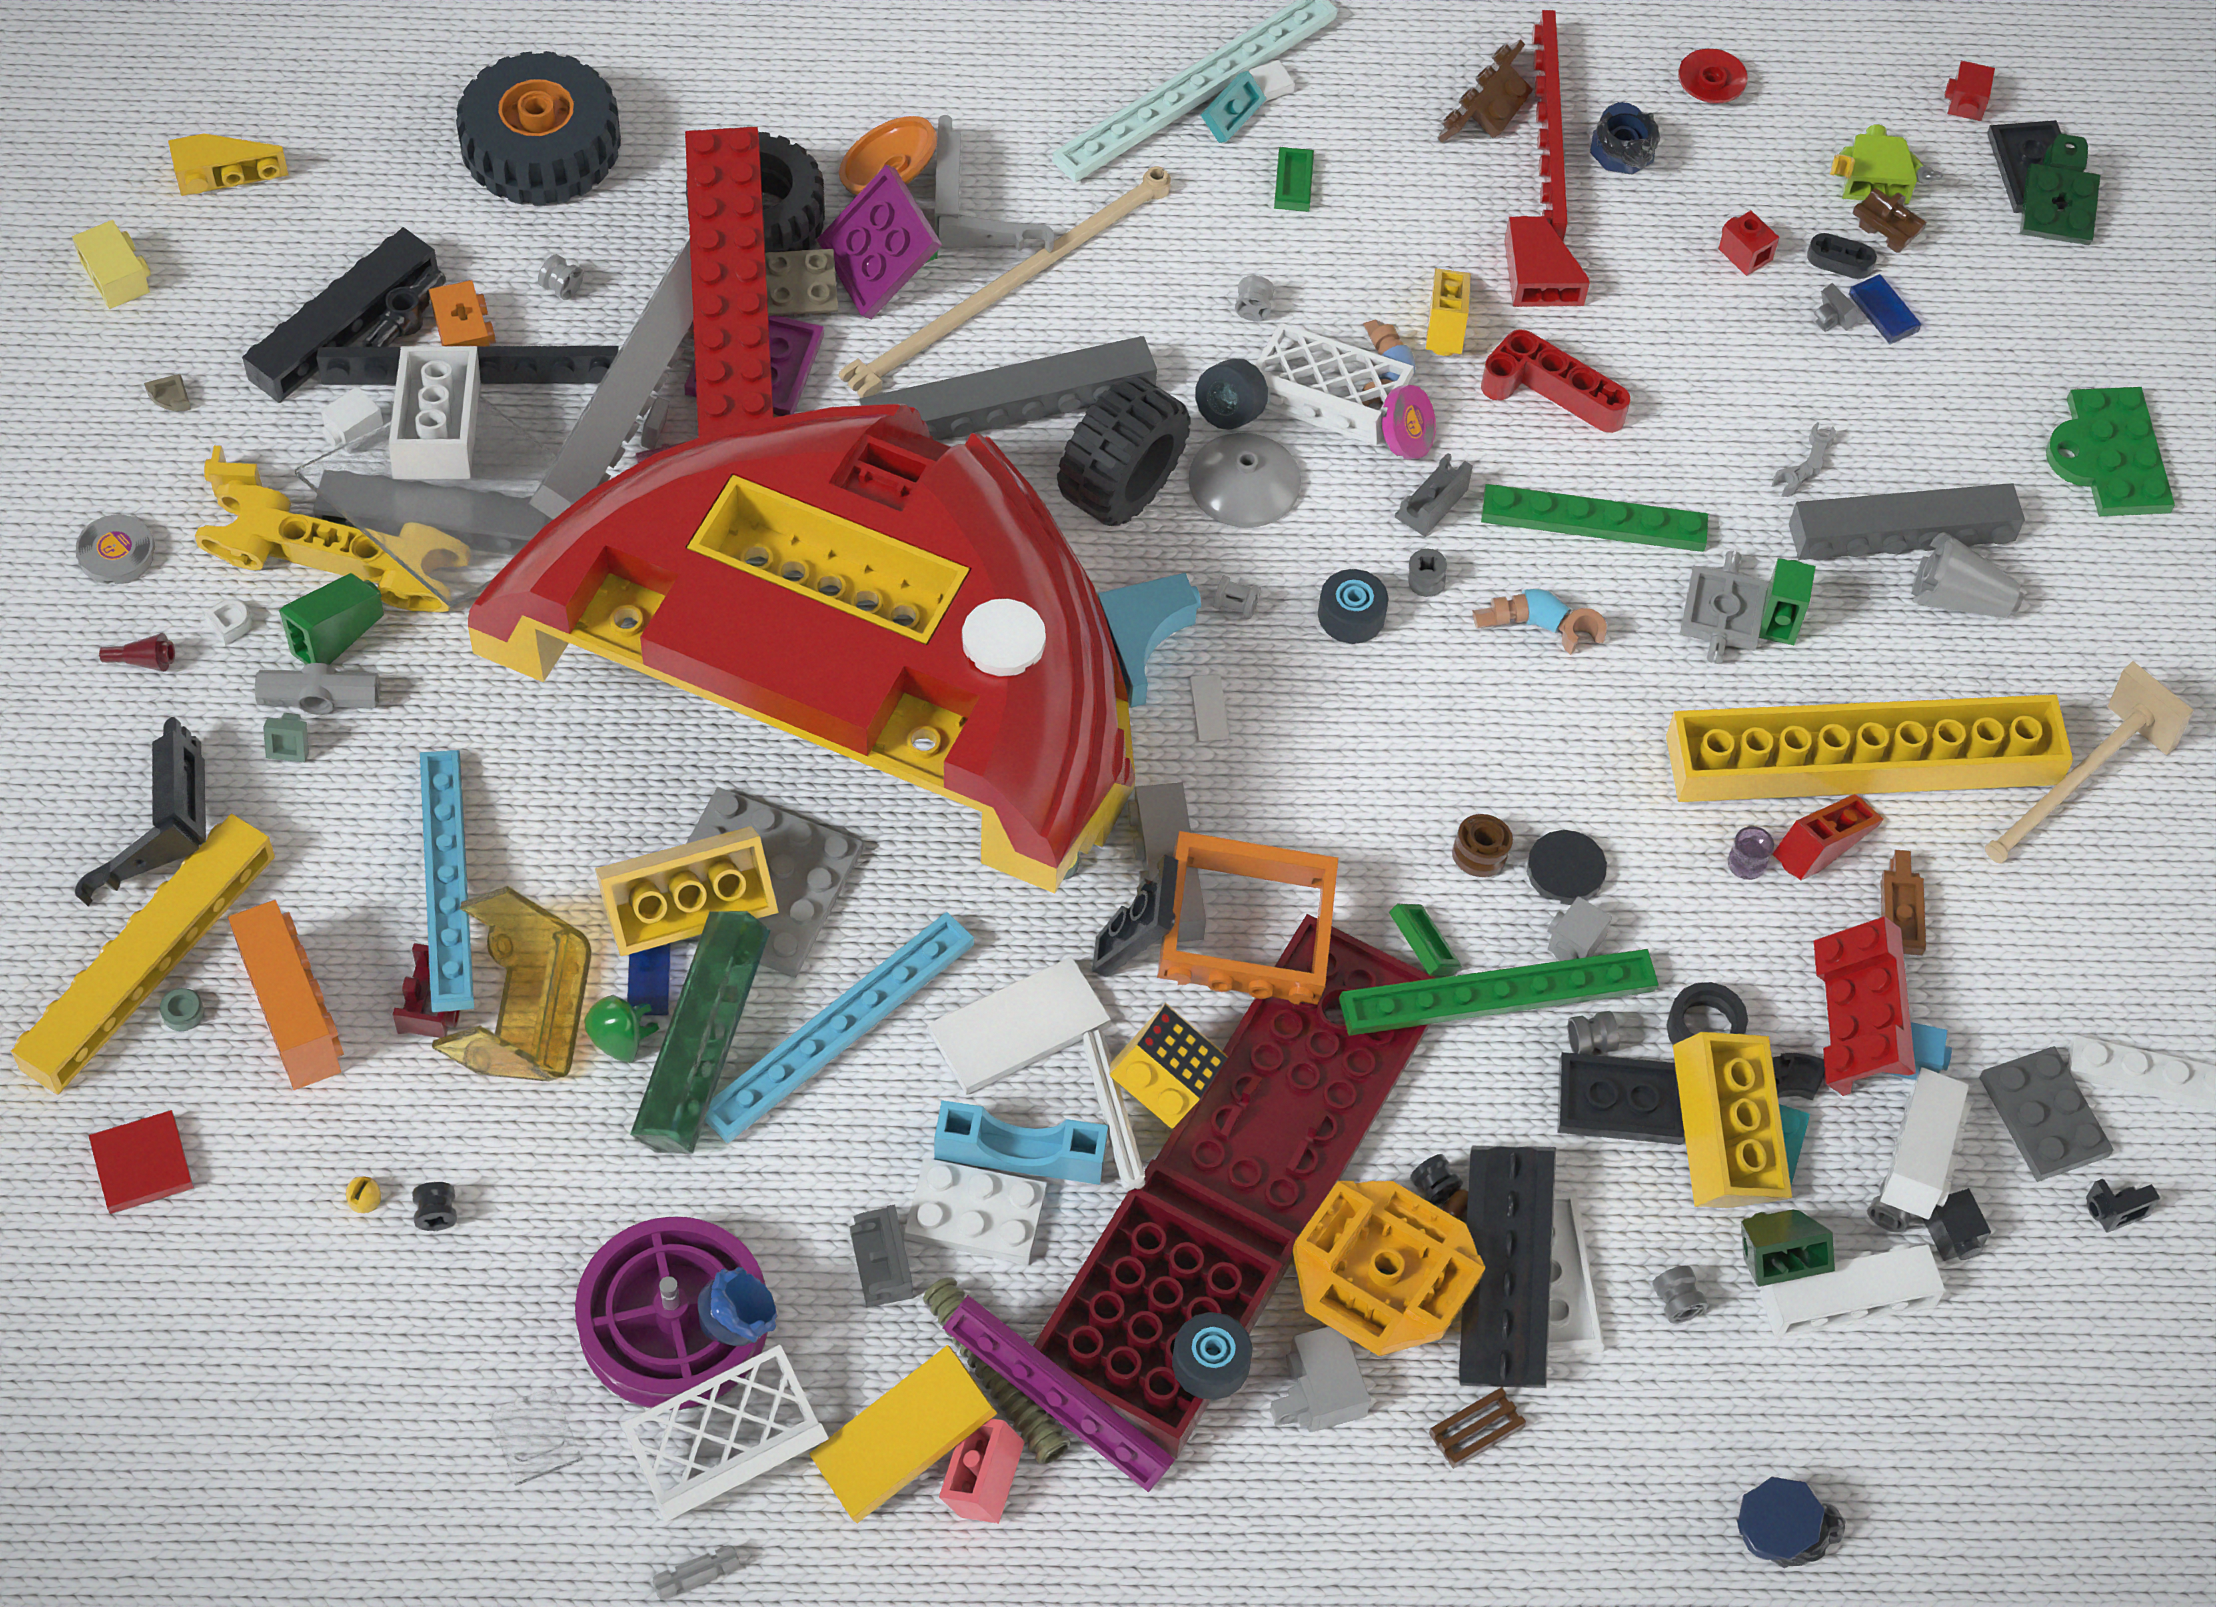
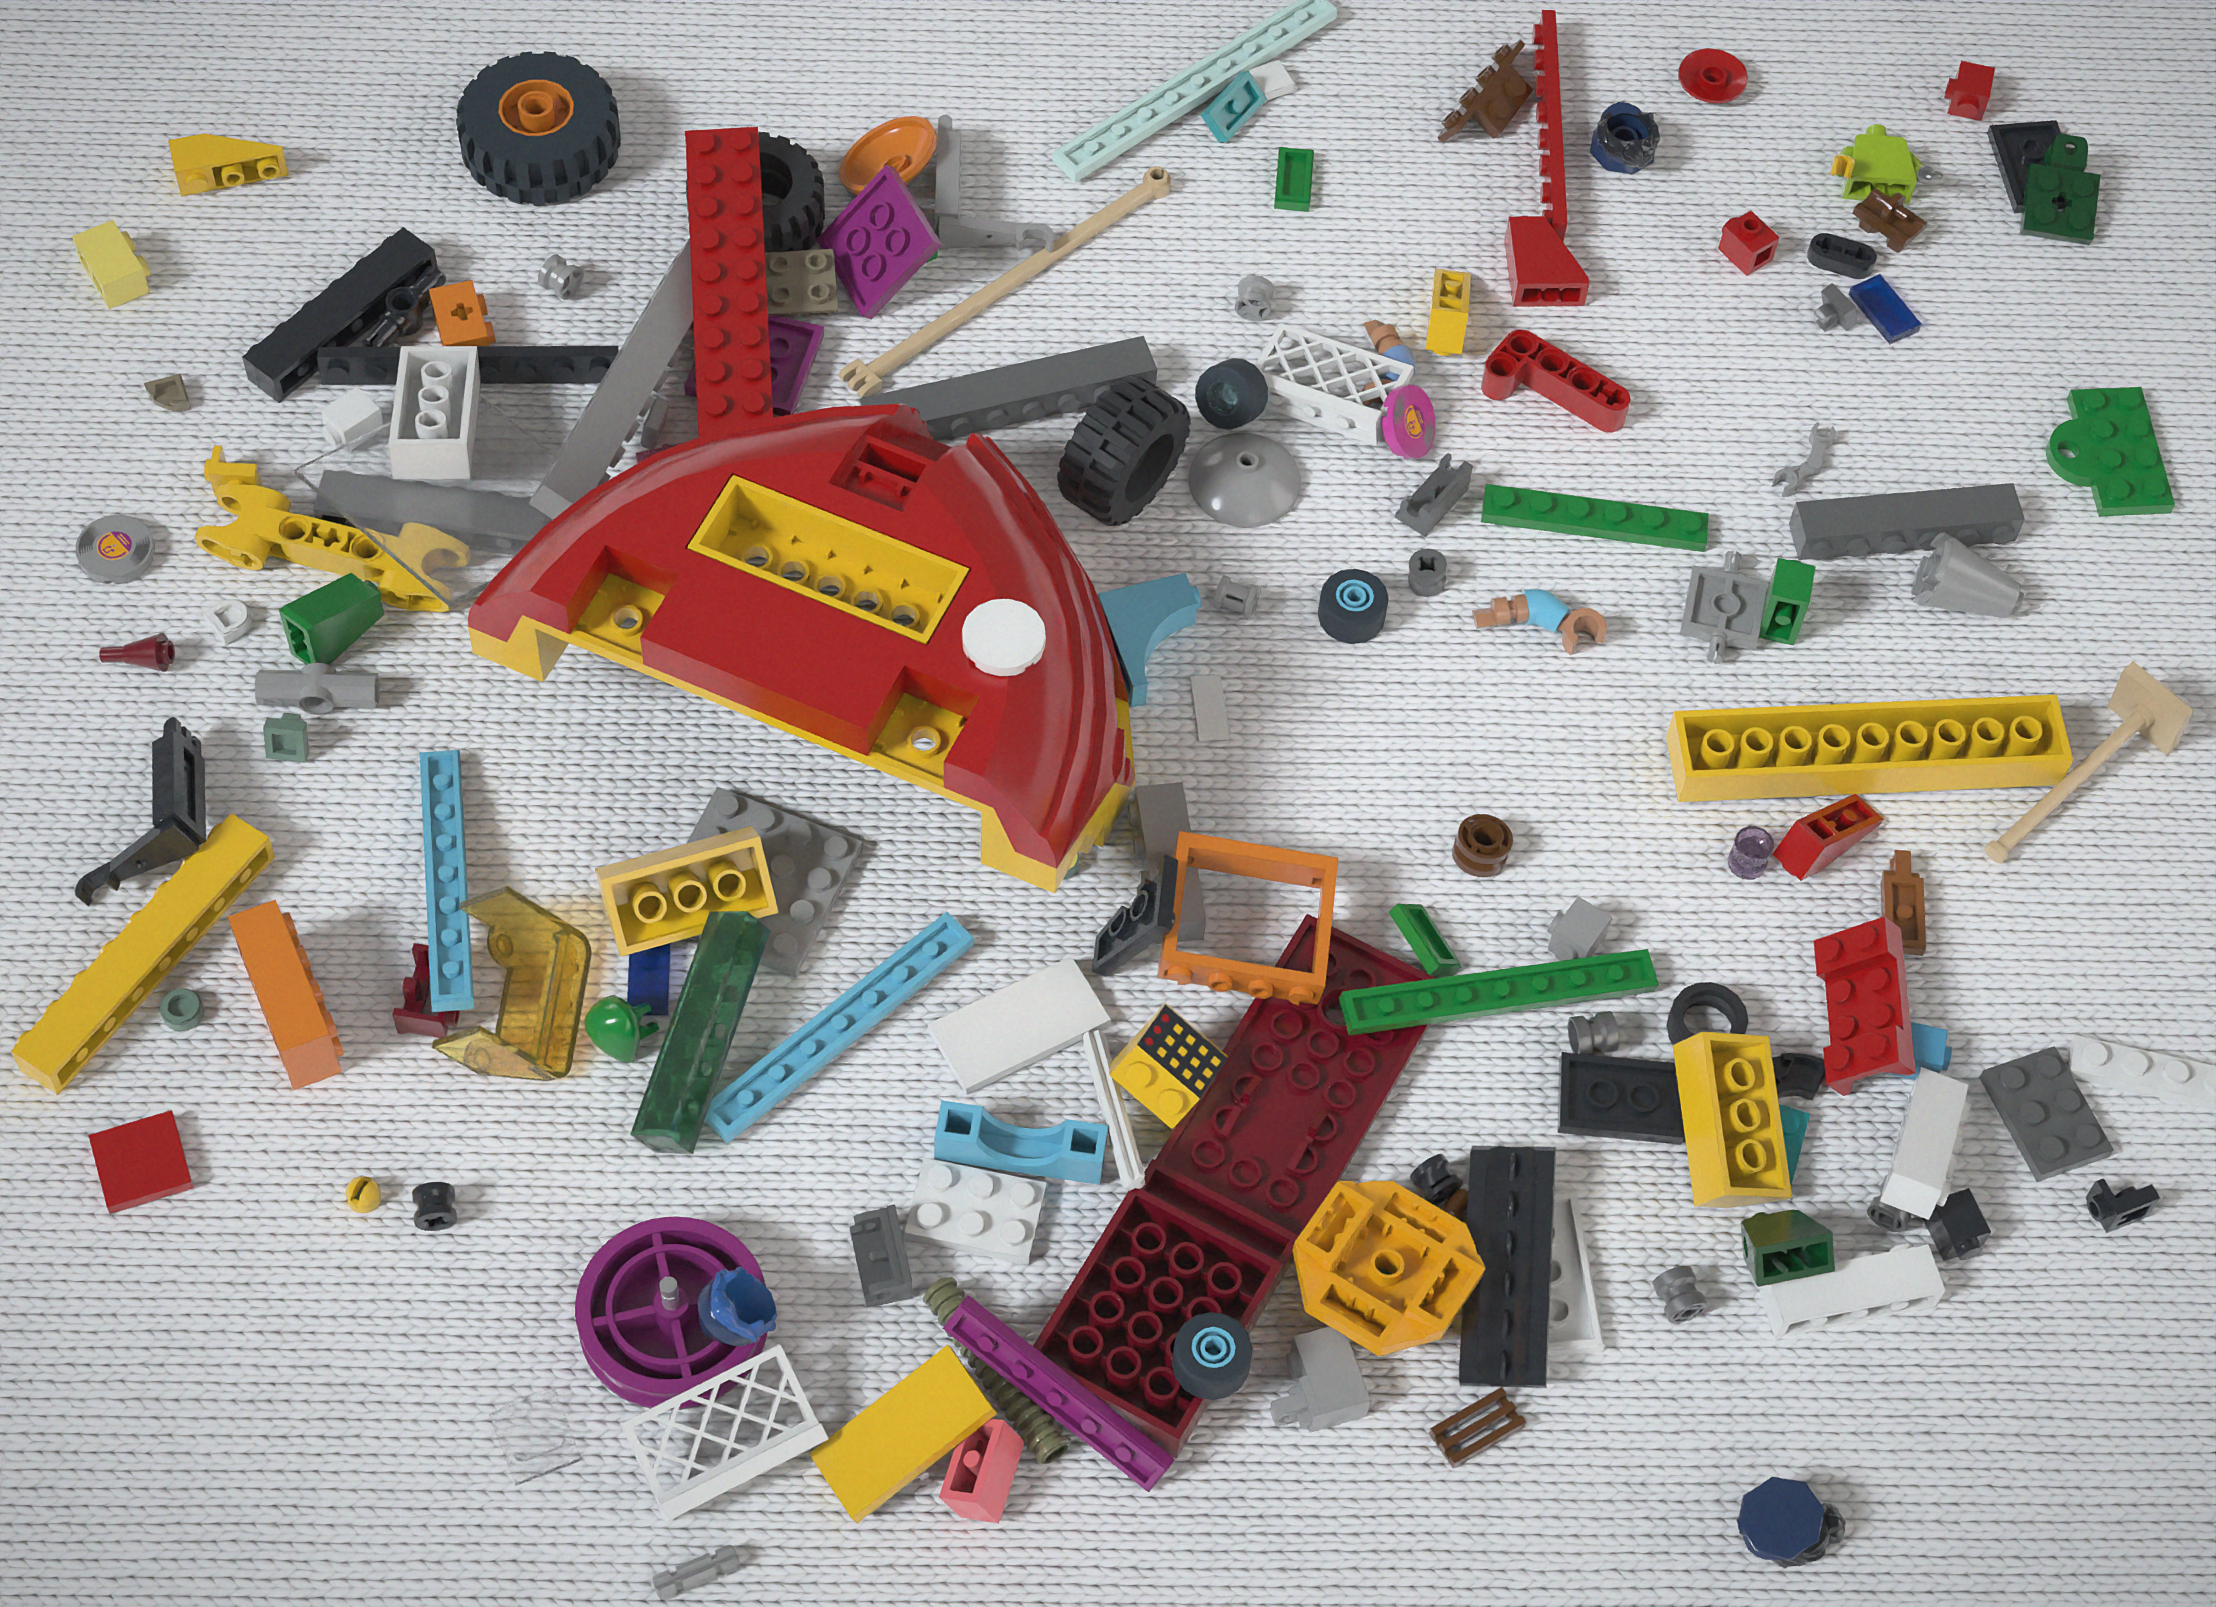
black tile [1526,830,1607,905] -> none

